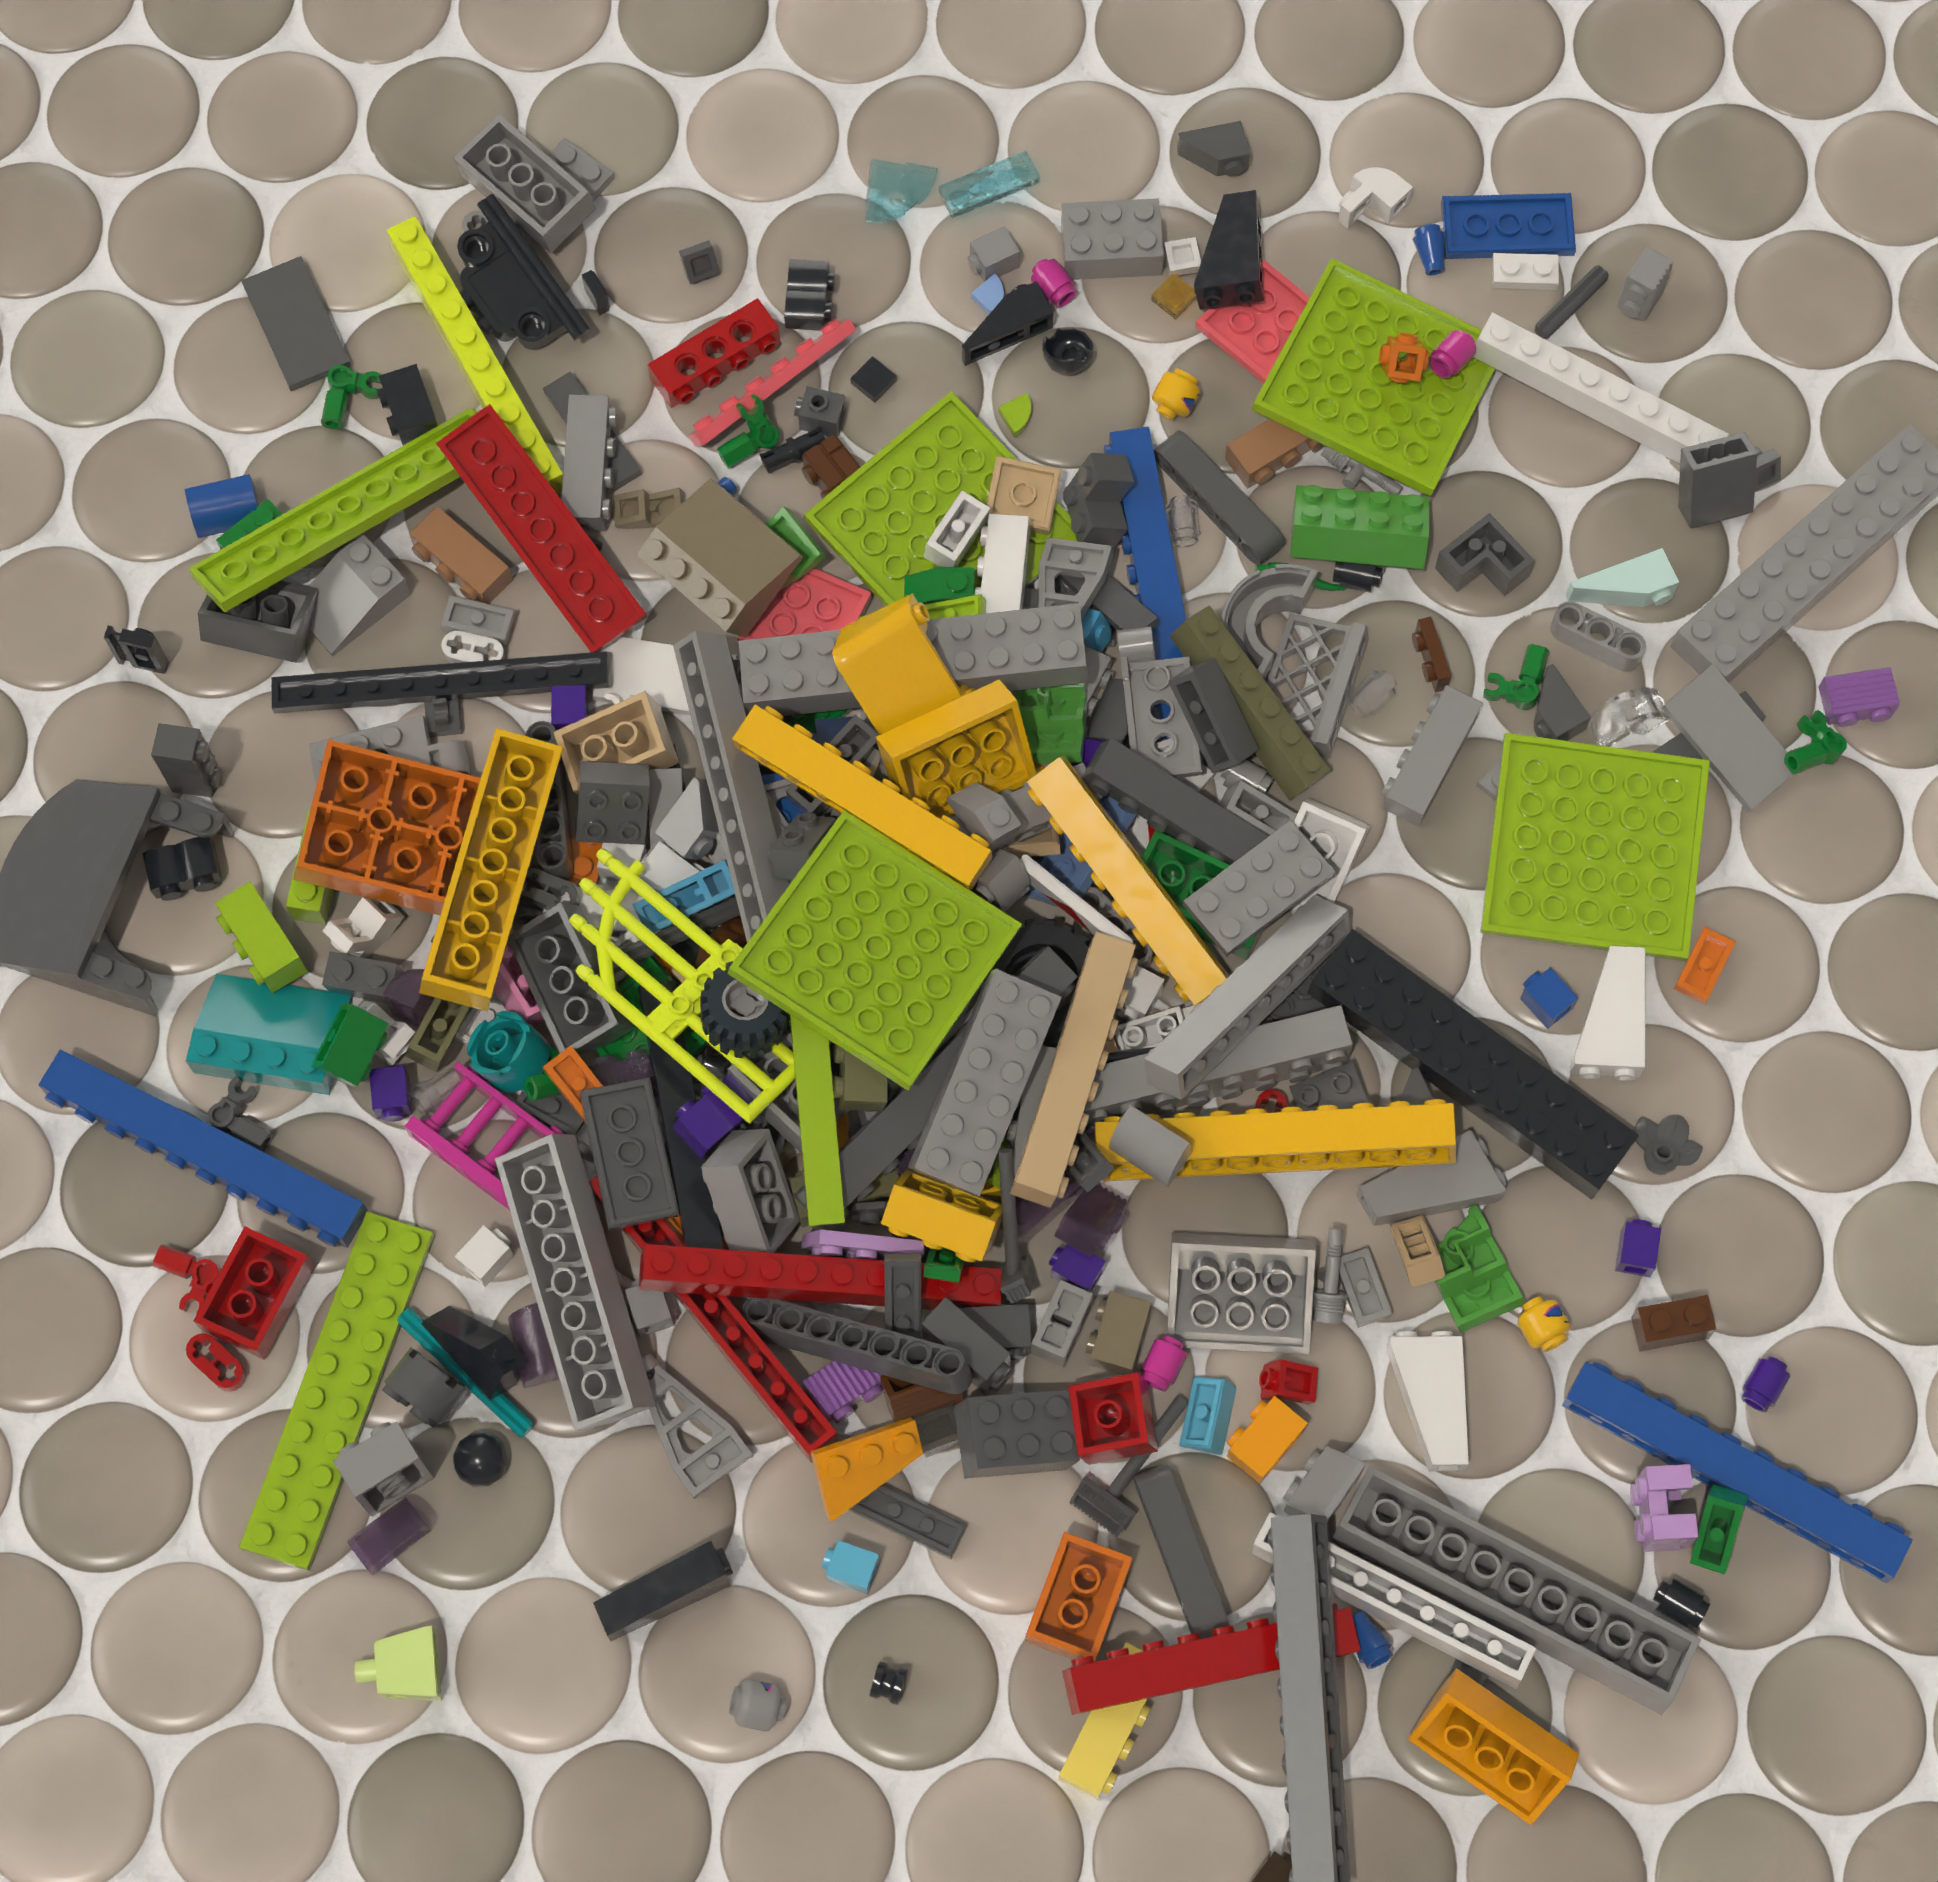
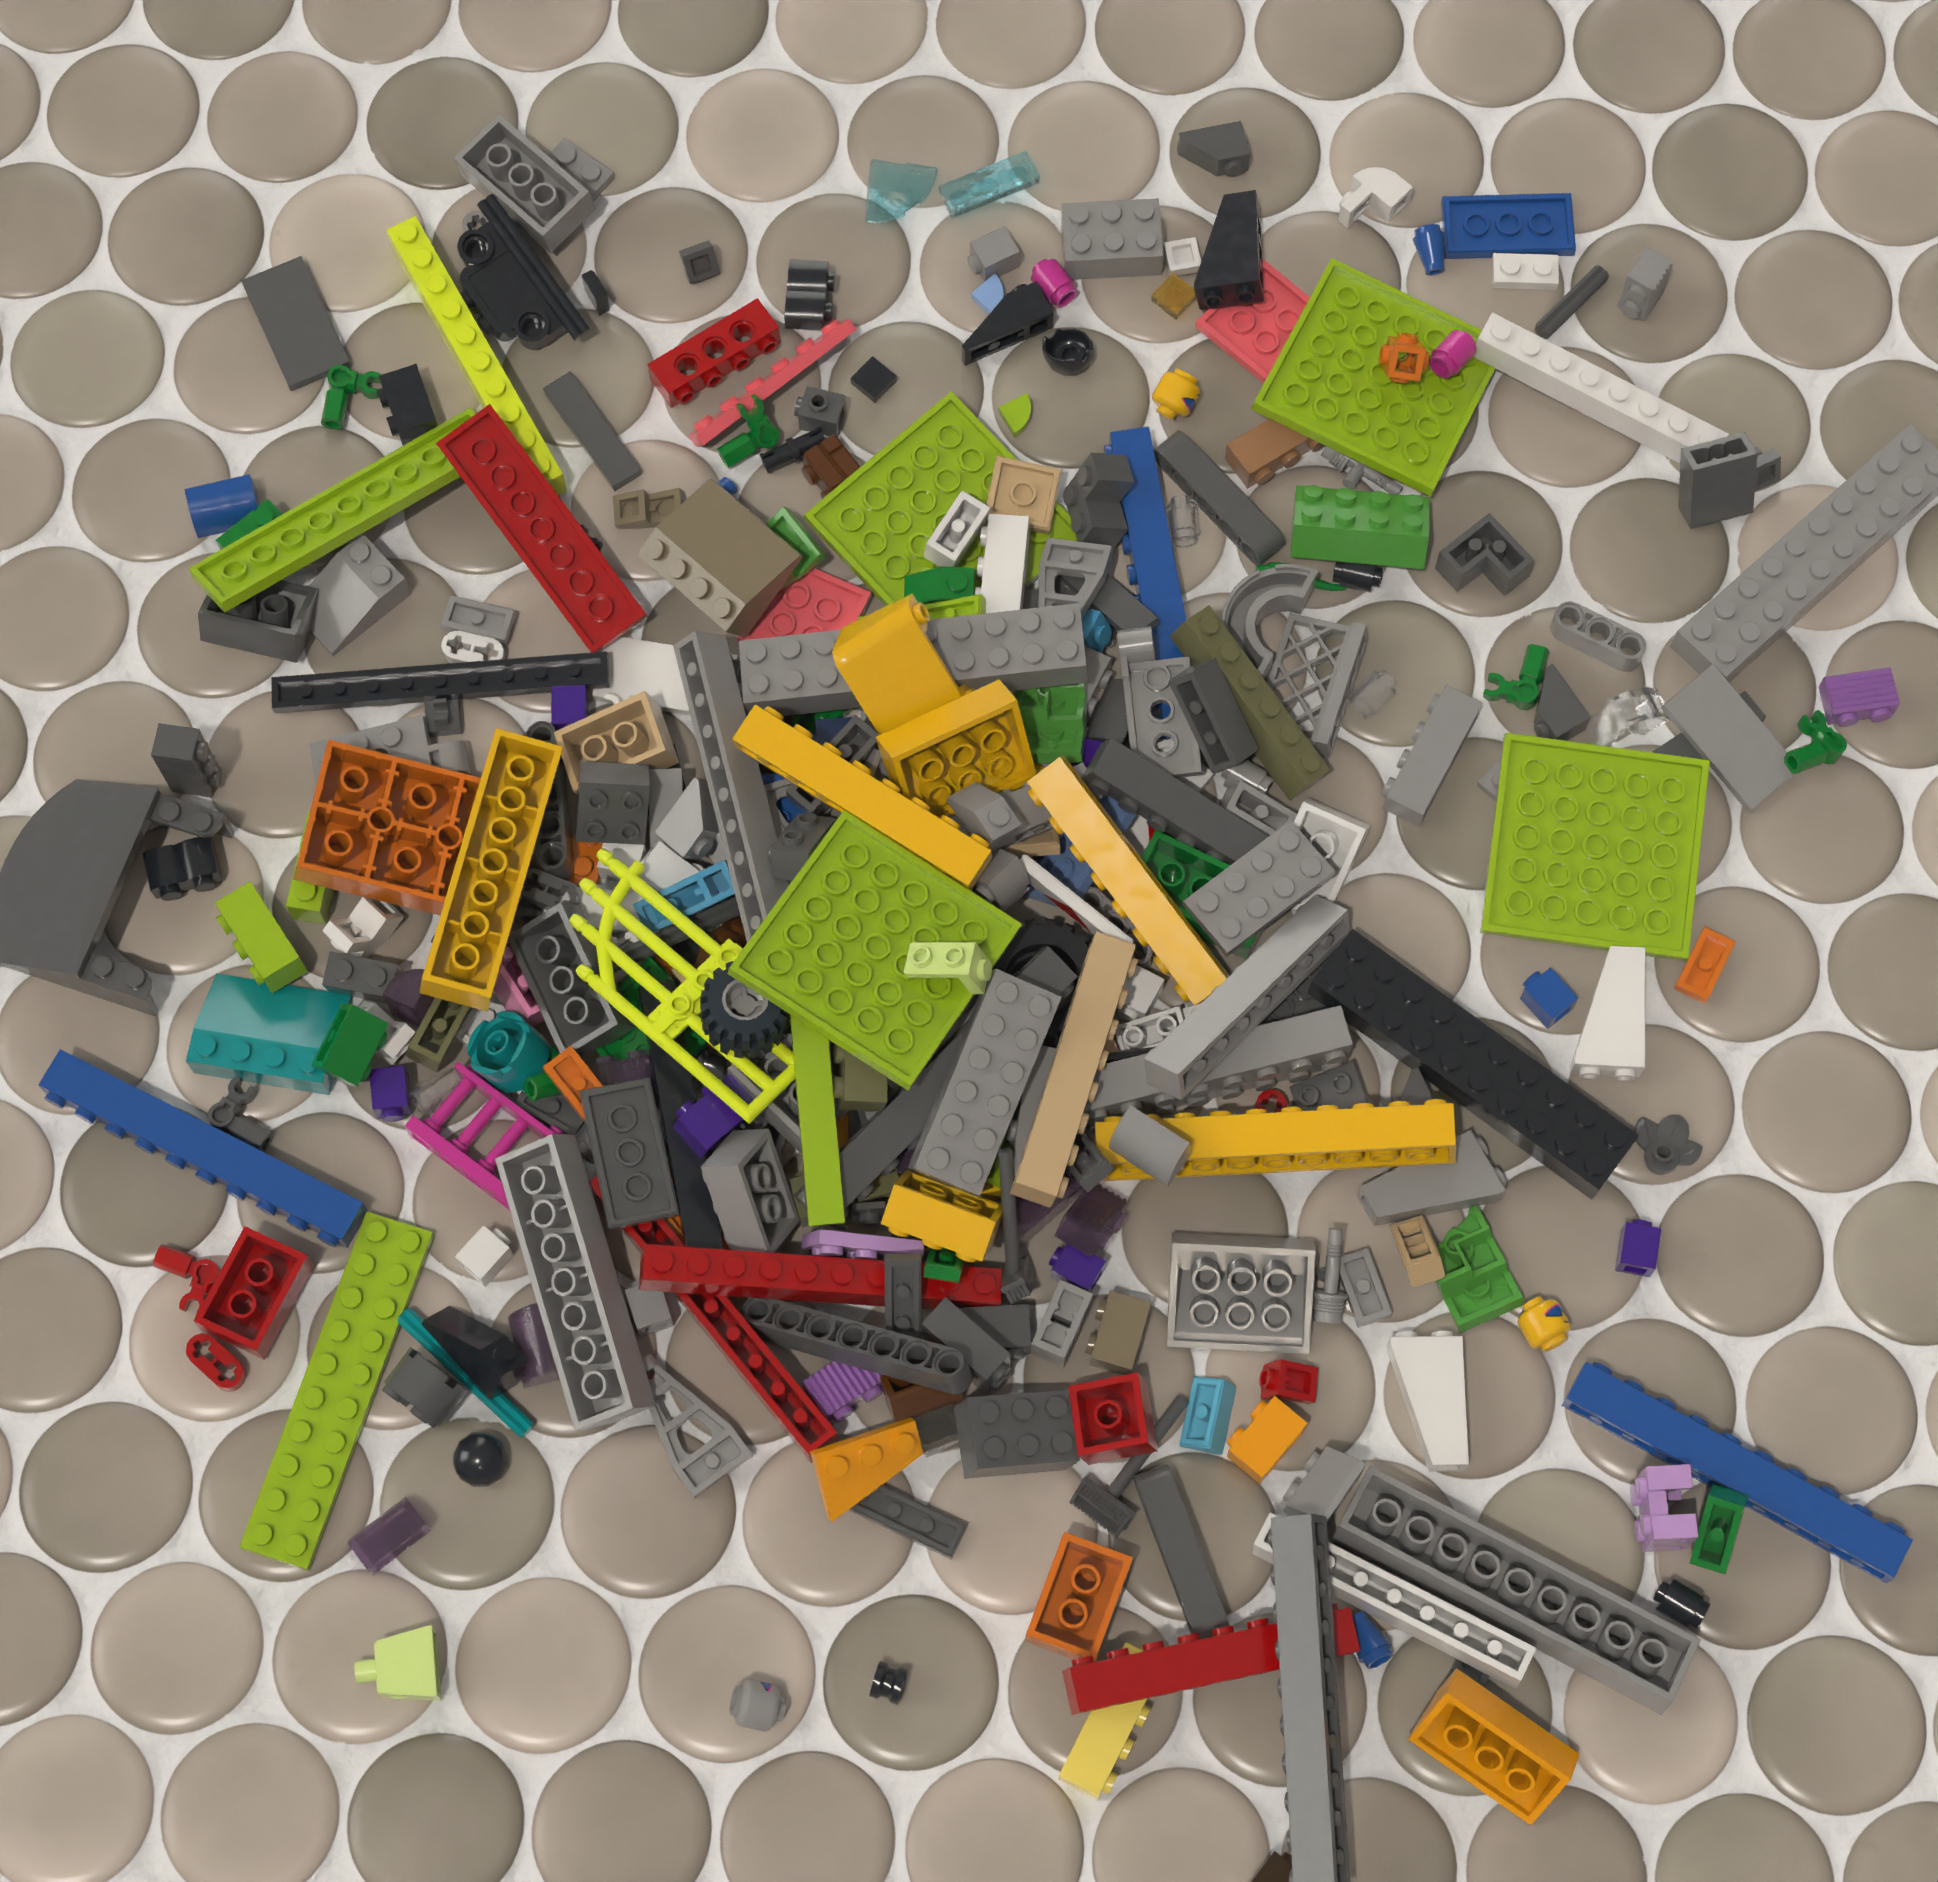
black plate [104,625,169,674] -> none
light grey brick [333,1421,434,1517] -> none
medium nougat brick [409,506,513,604] -> none
light grey brick [561,395,618,531] -> none
black slope [593,1541,734,1641] -> none
medium azure brick [822,1540,880,1595] -> none
dark pink brick [1141,1335,1187,1392] -> none
reddish brown plate [1412,616,1452,692] -> none
light aqua slope [1566,548,1679,607] -> none
reddish brown brick [1631,1295,1716,1352] -> none
dark purple brick [1741,1356,1790,1412] -> none
none -> yellowish green bracket [904,942,992,994]

